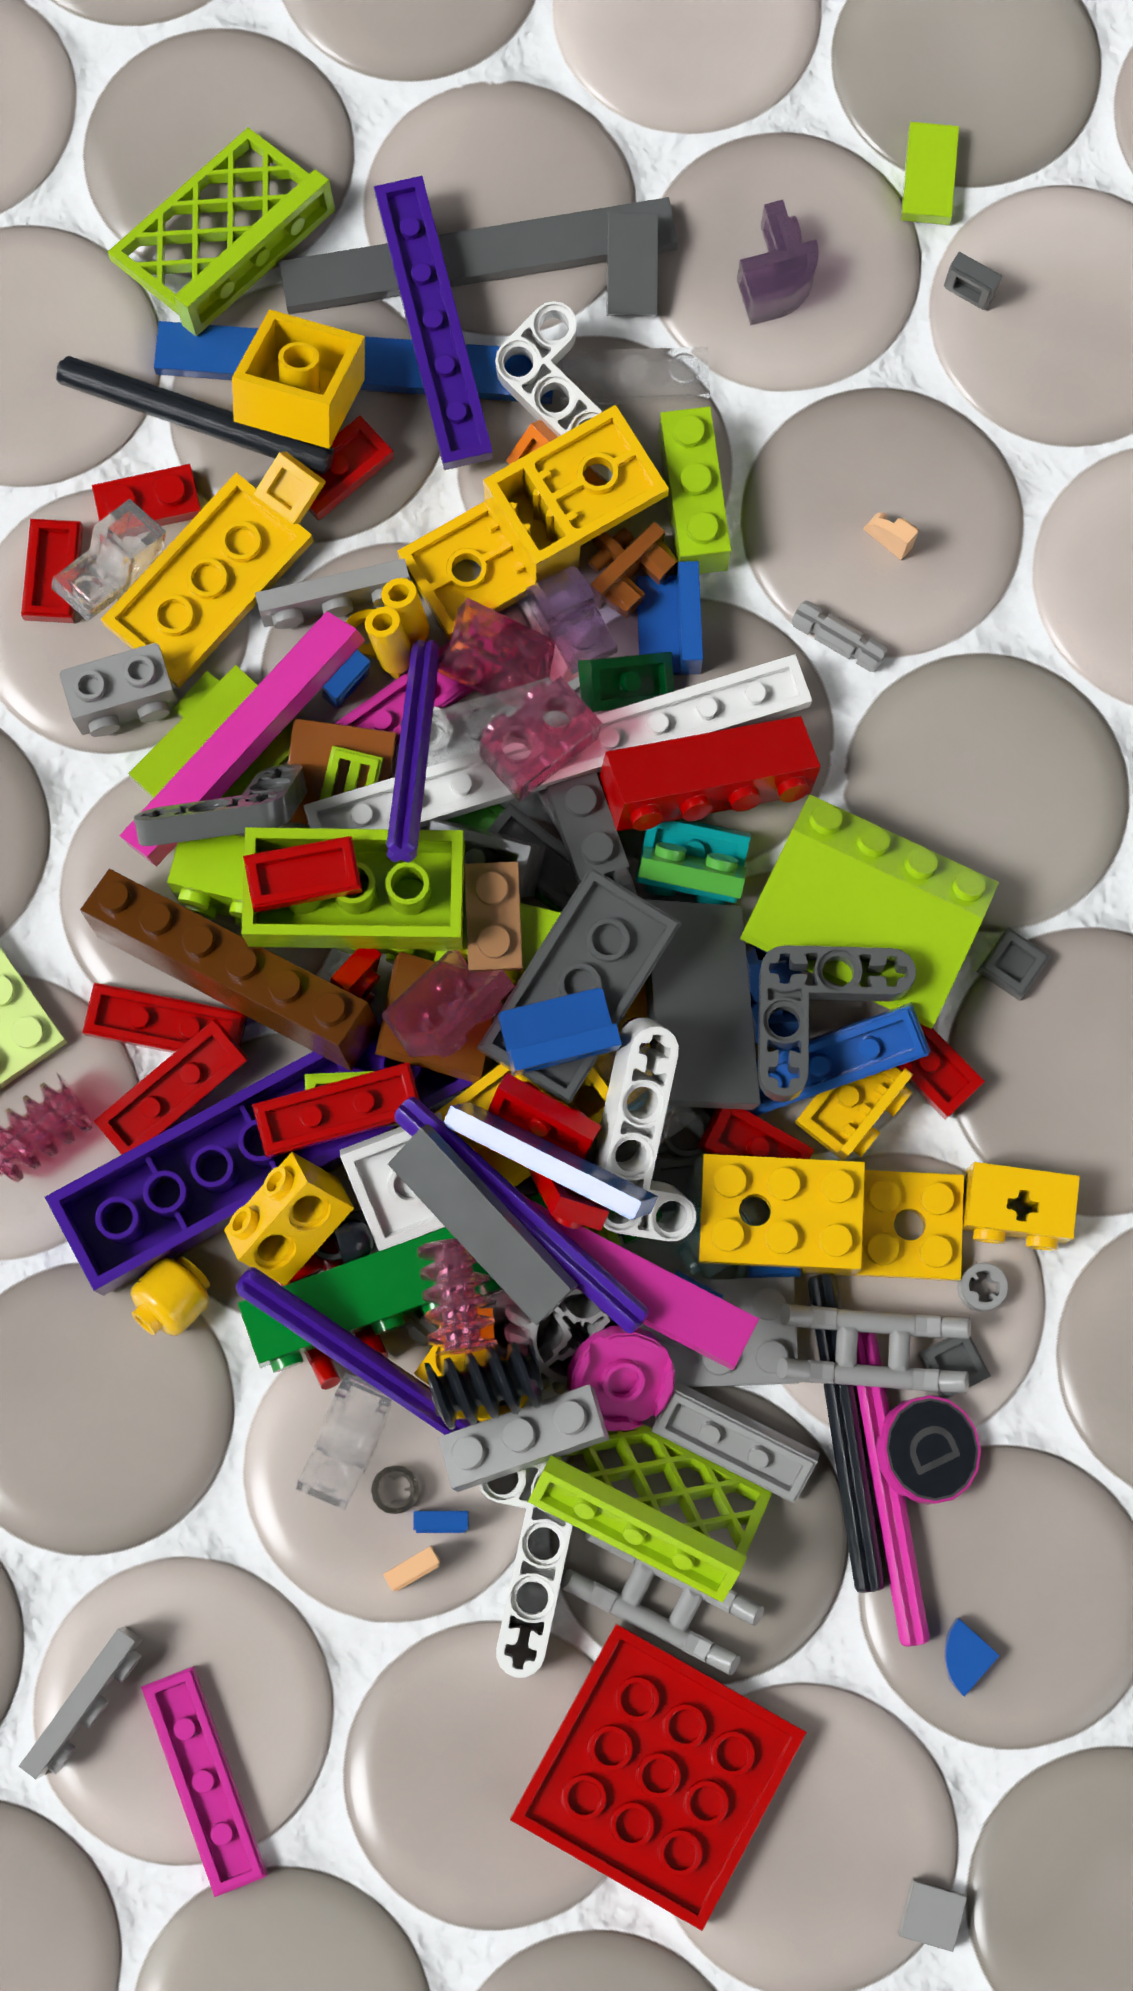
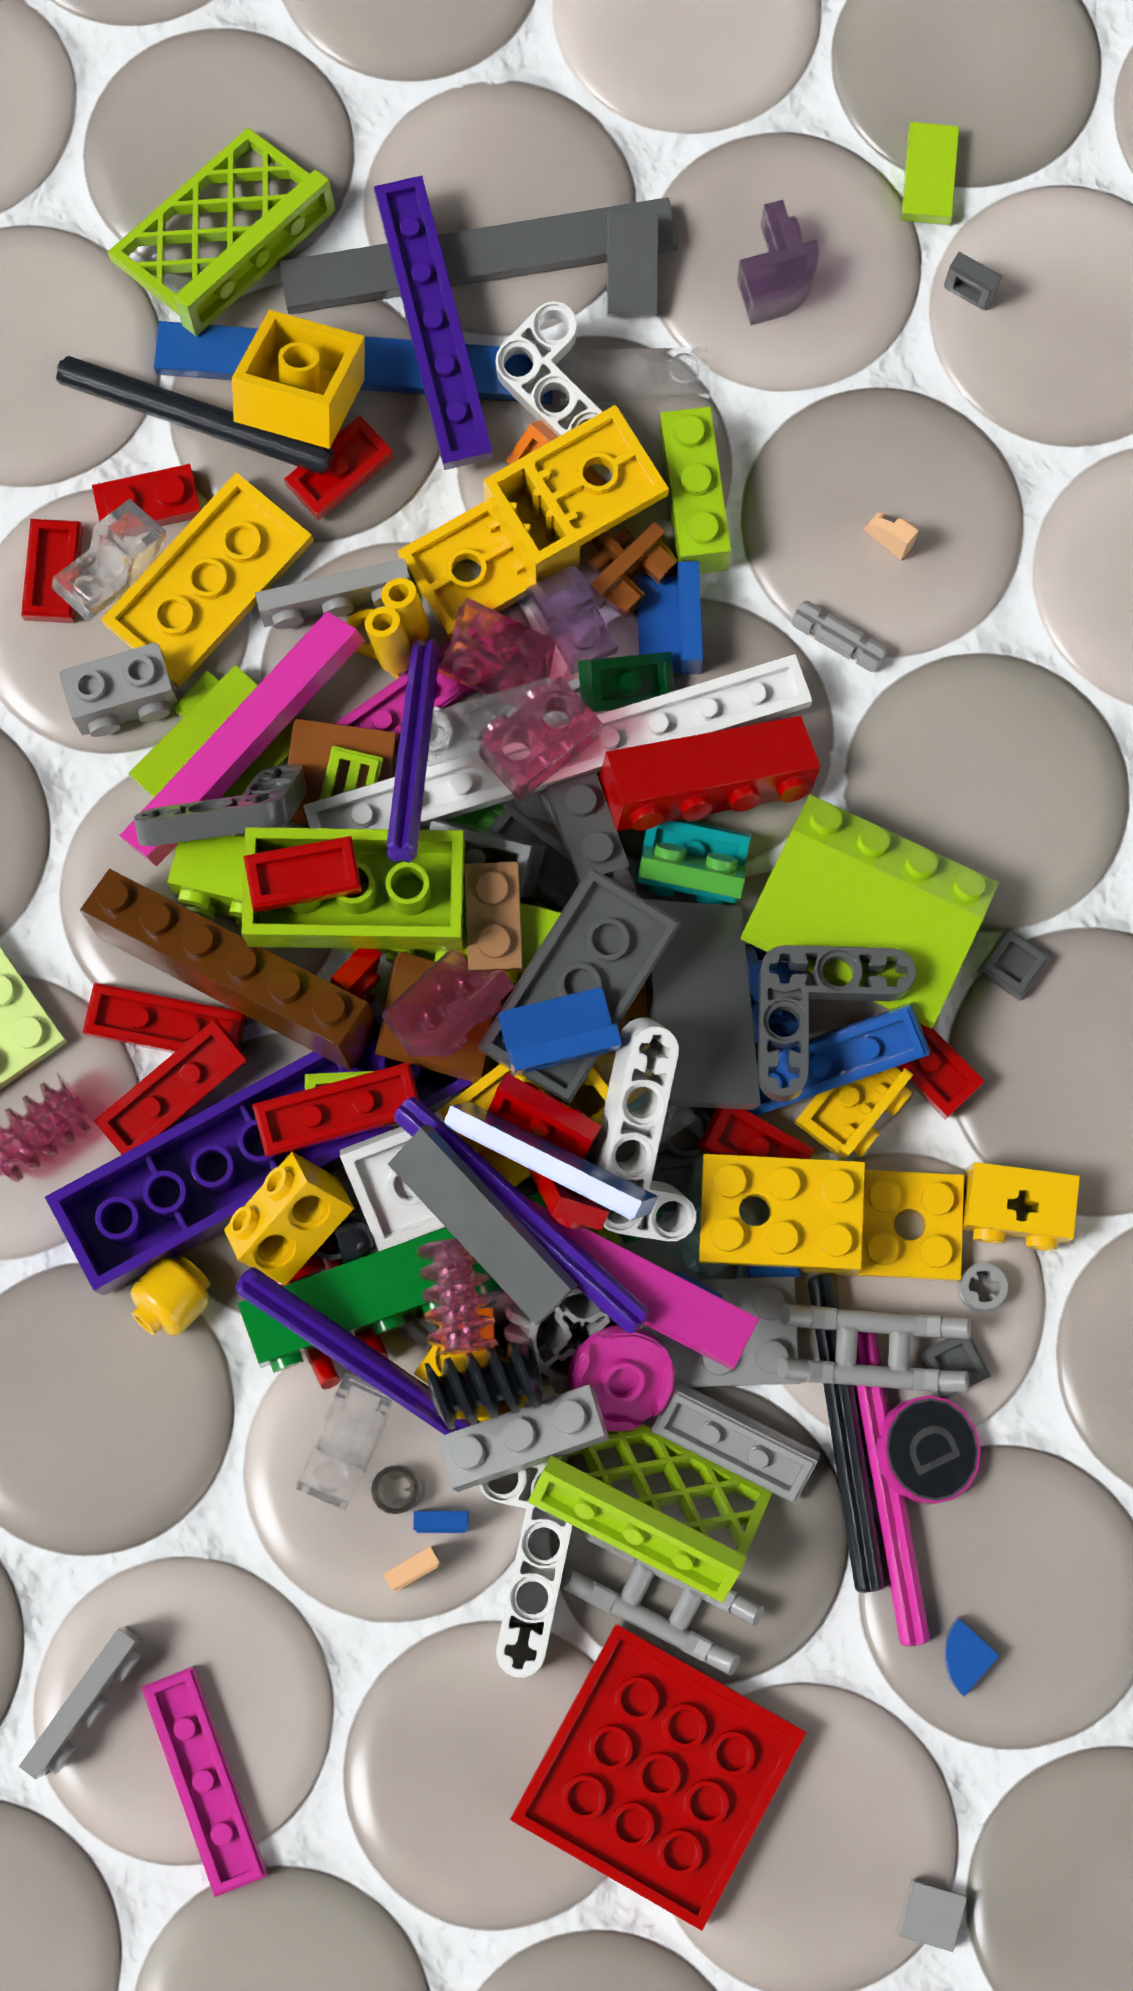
yellow plate [253,451,326,525] -> none
blue tile [322,649,371,708] -> none

